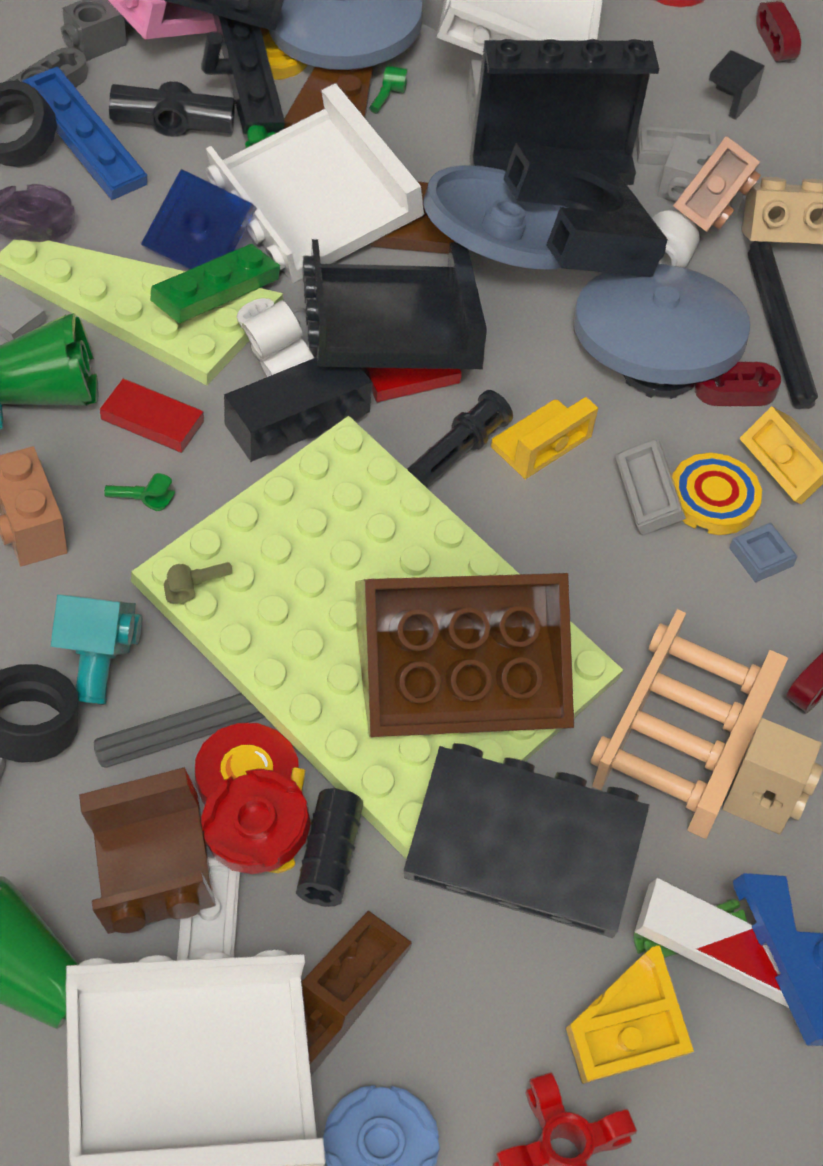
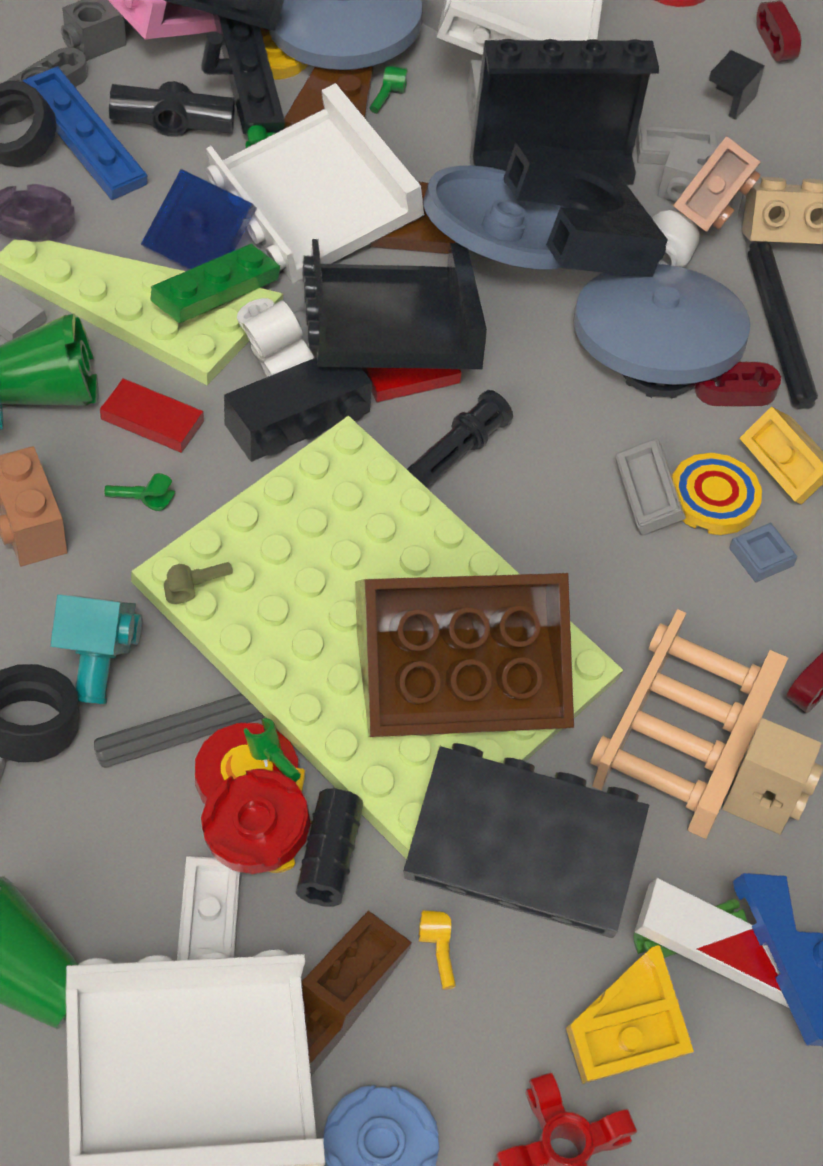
reddish brown panel [79,767,216,934] -> none
yellow panel [491,397,598,480] -> none
none -> green hand [244,718,301,782]
none -> yellow hand [418,910,456,990]

